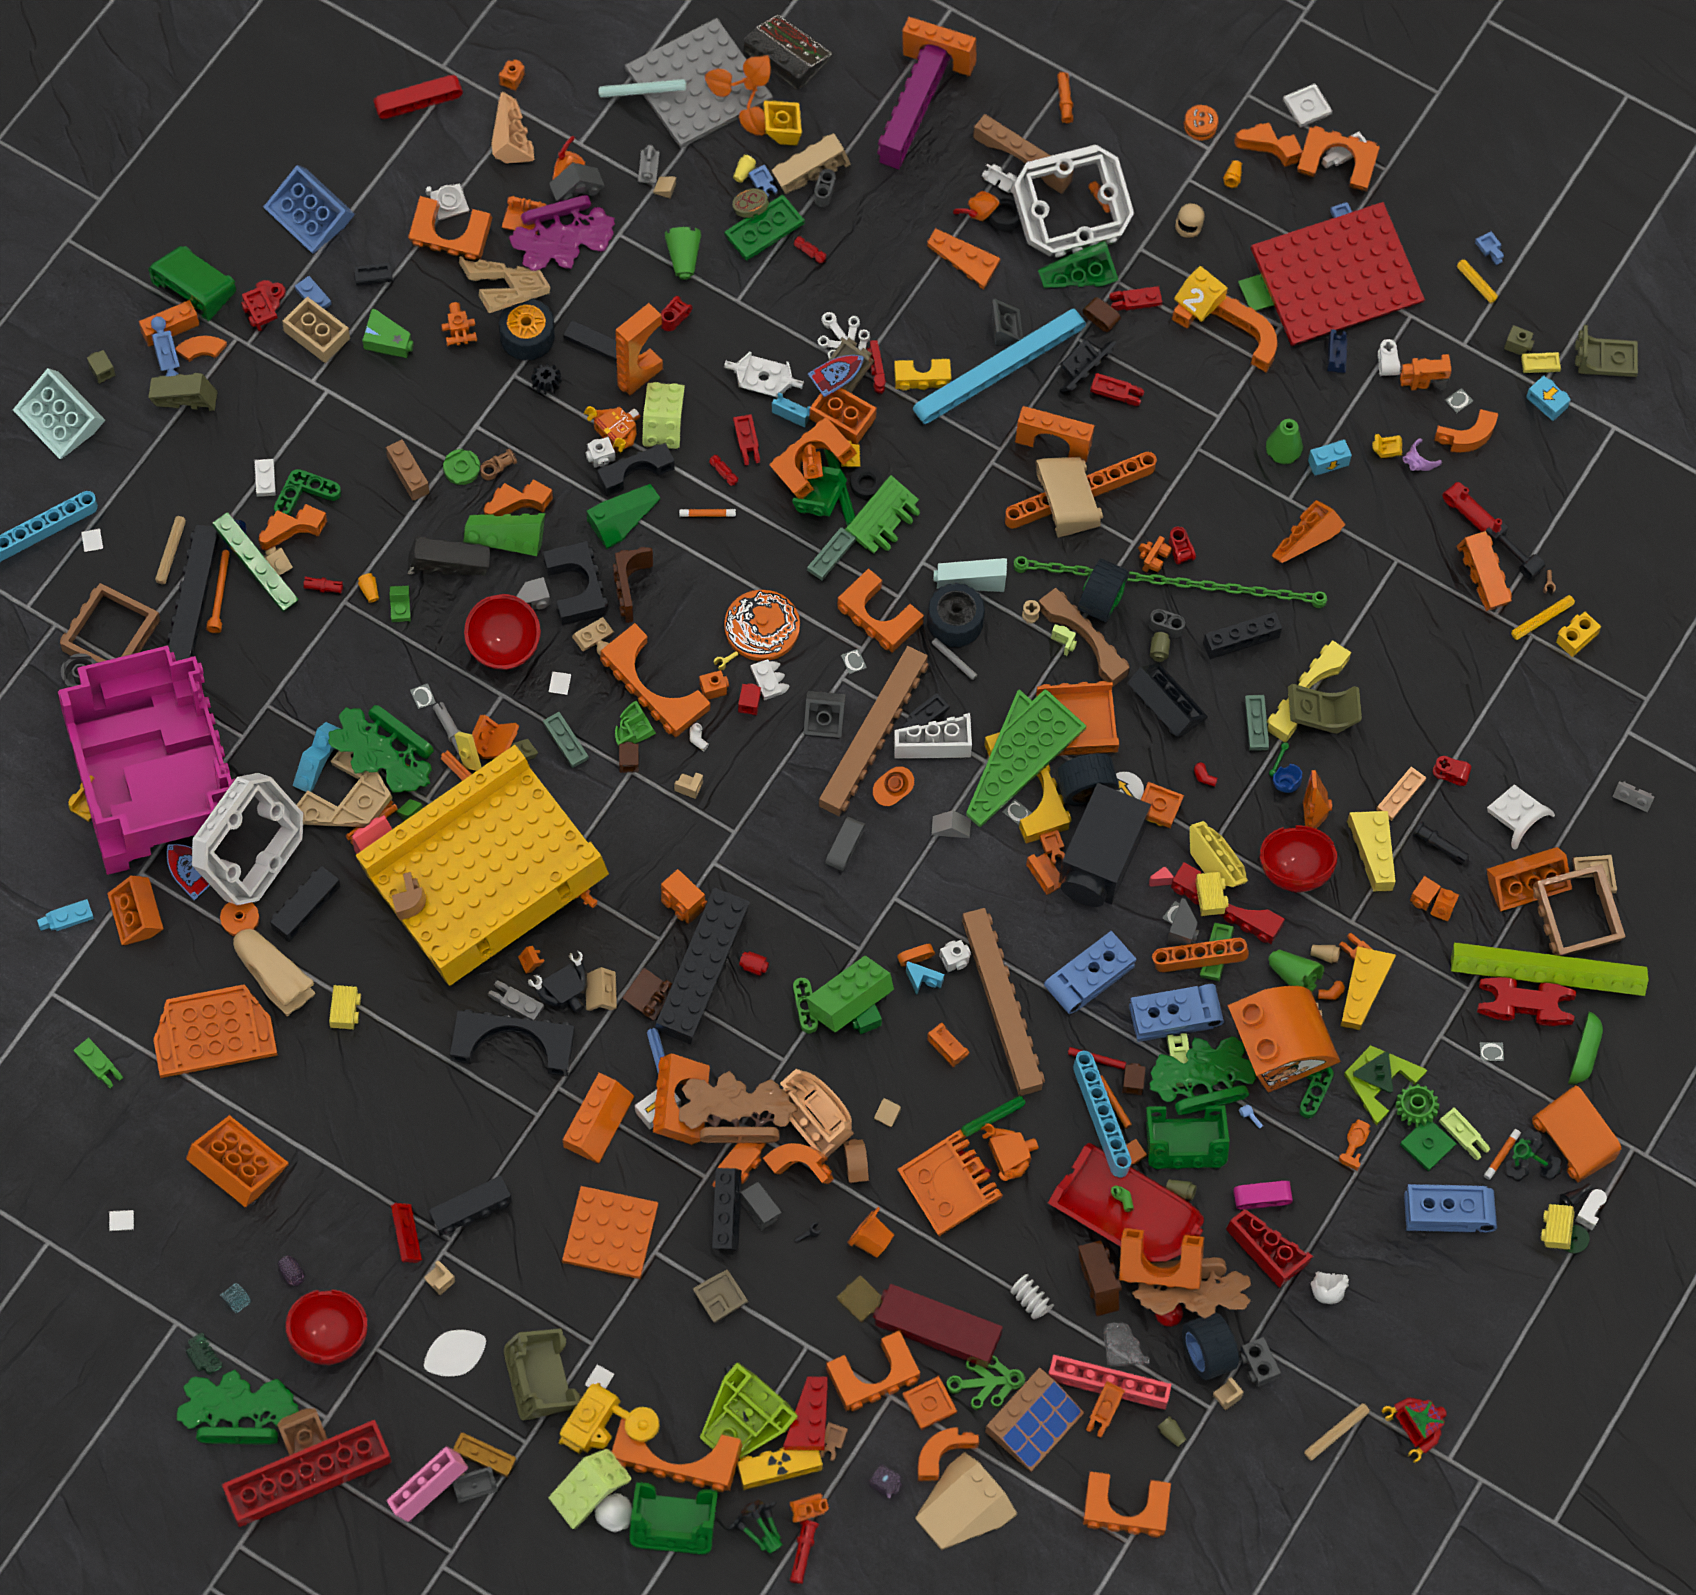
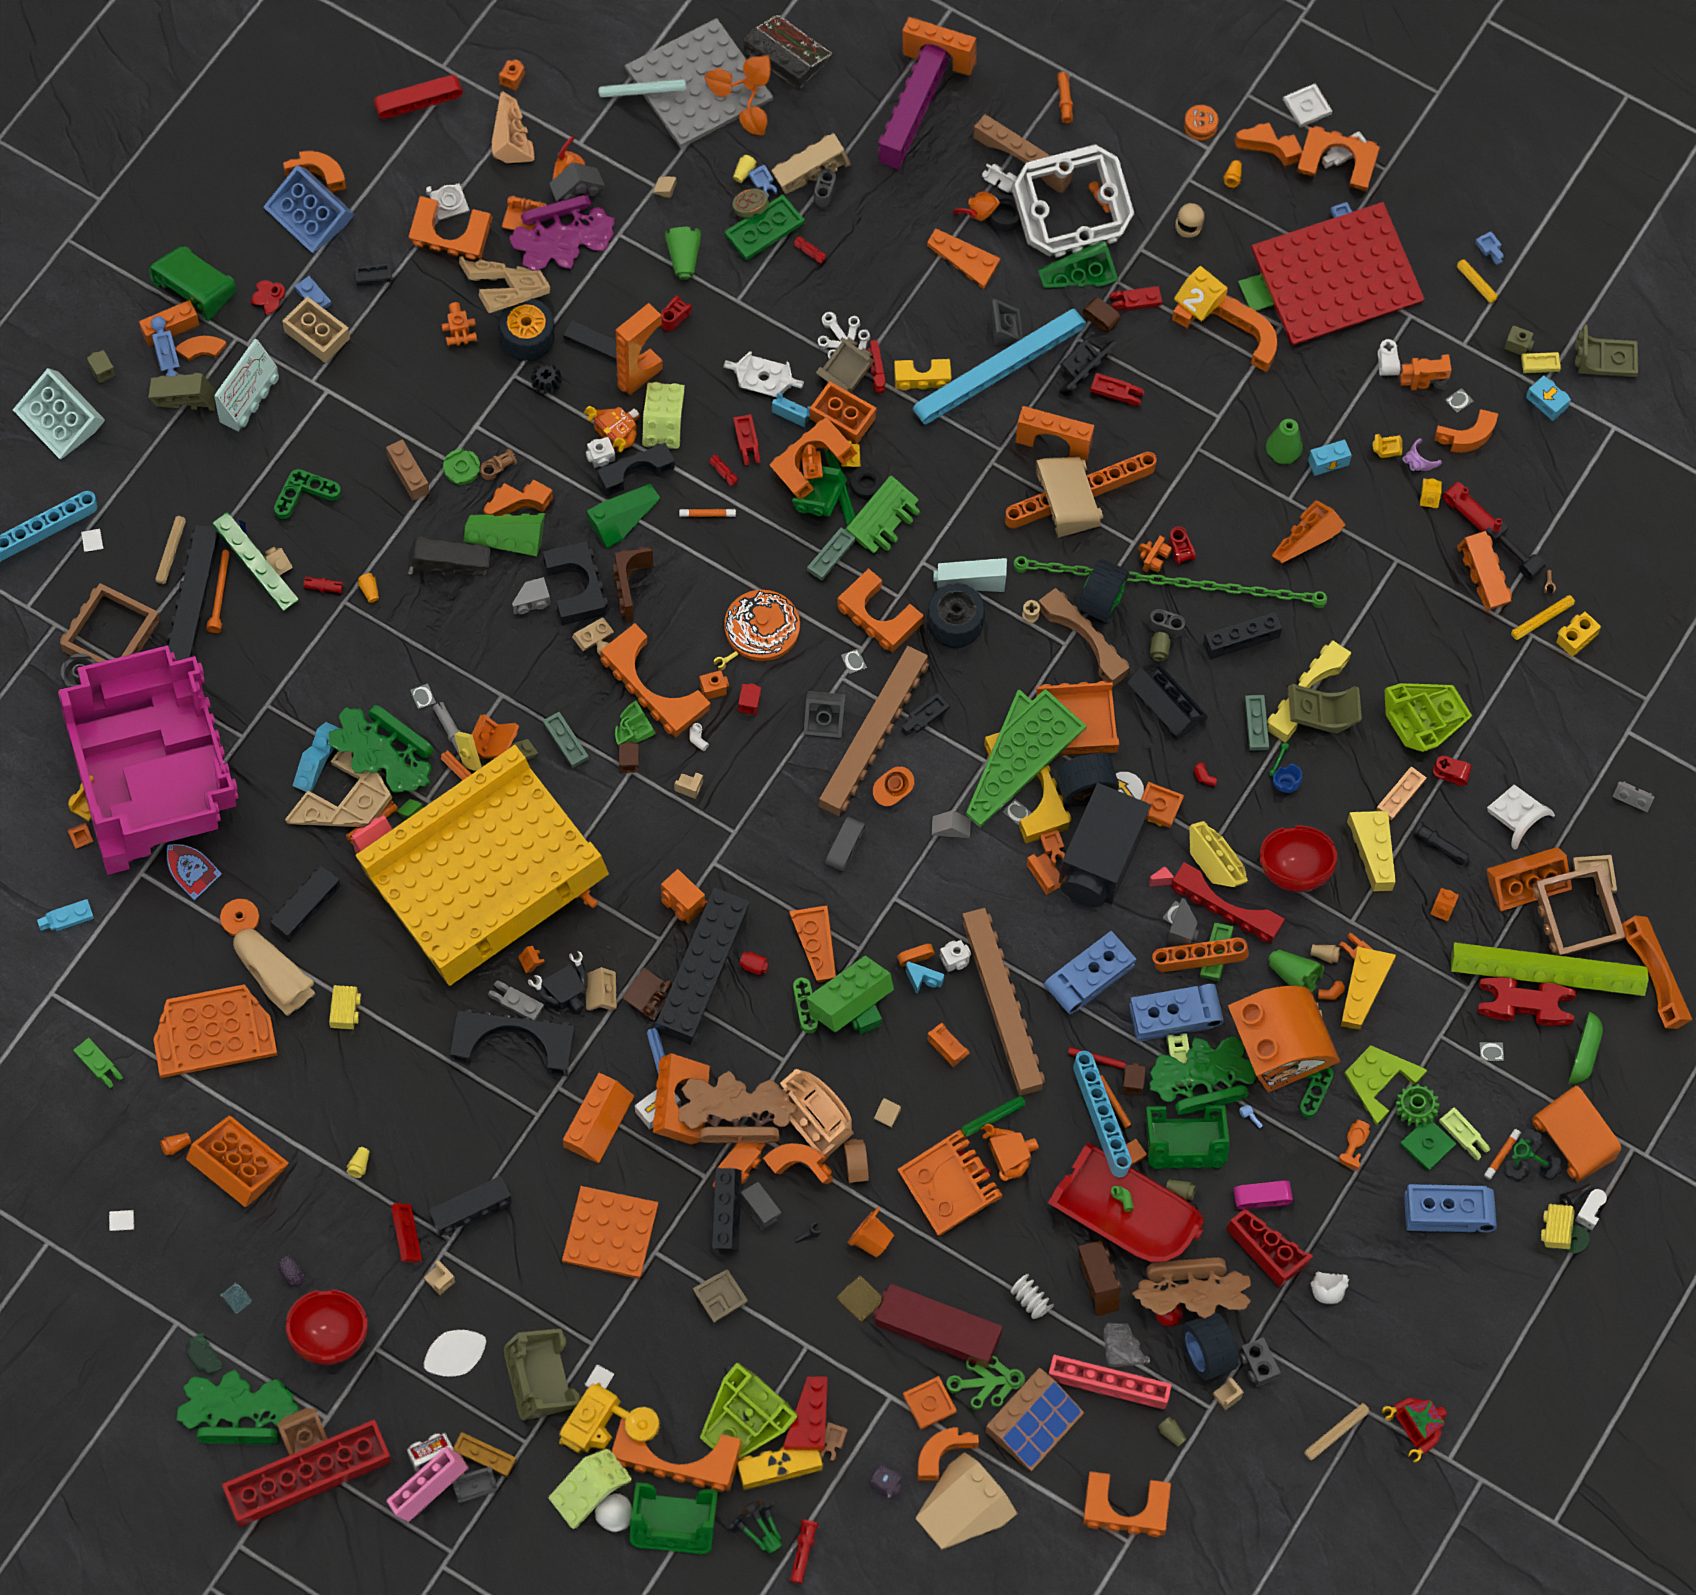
orange slope [107,876,163,945] -> none
white panel [192,773,303,905] -> none
red bracket [241,286,278,332] -> none
white plate [255,459,276,497] -> none
orange arch [258,504,327,551] -> none
bright green slope [363,309,414,358] -> none
bright green slope [390,586,411,622] -> none
medium nougat brick [392,872,426,920] -> none
red piece [464,594,541,670] -> none
white sticker [549,672,571,695] -> none
light grey hinge [638,145,659,184] -> none
white plate [750,659,790,700] -> none
yellow slope [763,101,802,145] -> none
orange hips [790,1493,828,1522] -> none
shield [808,355,864,397] -> none
orange arch [826,1331,920,1411] -> none
white wedge [894,713,972,759] -> none
light grey bar [932,638,977,680] -> none
yellowish green bracket [1051,624,1077,656] -> none
orange hinge [1086,1381,1125,1438] -> none
orange arch [1119,1228,1204,1290] -> none
light yellow brick [1195,872,1228,916] -> none
orange wedge [1303,770,1332,829] -> none
dark blue hinge [1327,329,1347,373] -> none
dark green piece [1353,1052,1393,1093] -> none
orange brick [1410,876,1441,911] -> none
none -> orange slope [67,823,94,849]
none -> orange cone [160,1133,191,1156]
none -> light aqua slope [214,339,279,432]
none -> orange arch [283,151,346,193]
none -> light yellow cone [347,1147,370,1178]
none -> slope [407,1433,453,1473]
none -> orange wing [789,905,836,983]
none -> lime wedge [1384,683,1472,752]
none -> yellow bracket [1420,478,1442,508]
none -> orange arch [1622,916,1693,1029]

